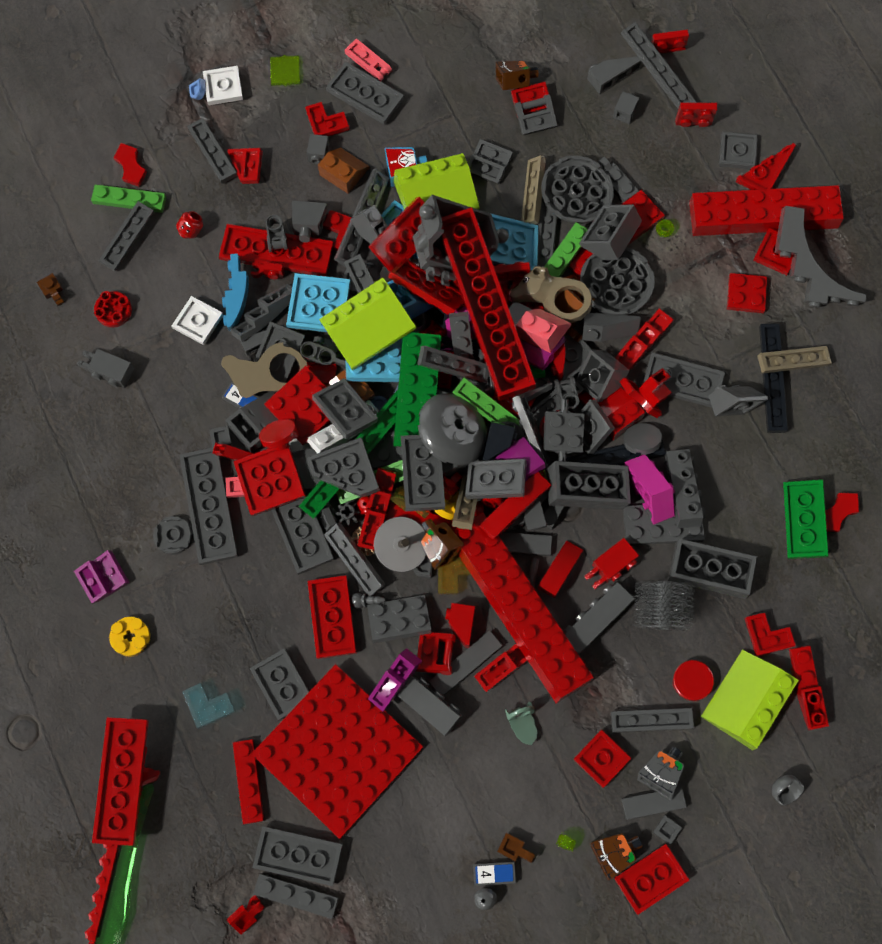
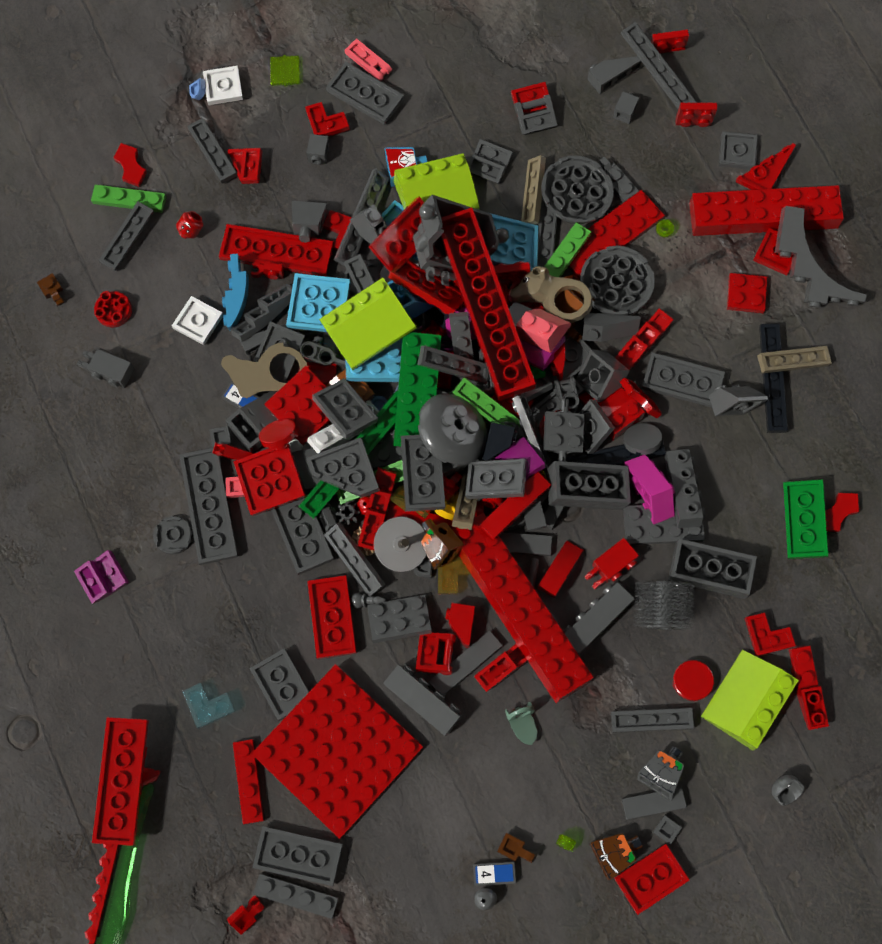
yellow plate [109,617,150,657] -> none
dark grey piece [266,215,288,252] -> none
dark orange slope [318,148,370,194] -> none
magenta slope [368,648,422,712] -> none
reddish brown torso [496,61,538,90] -> none
red plate [573,730,631,788] -> none
dark grey slope [579,205,642,260] -> none
red piece [638,368,672,408] -> none

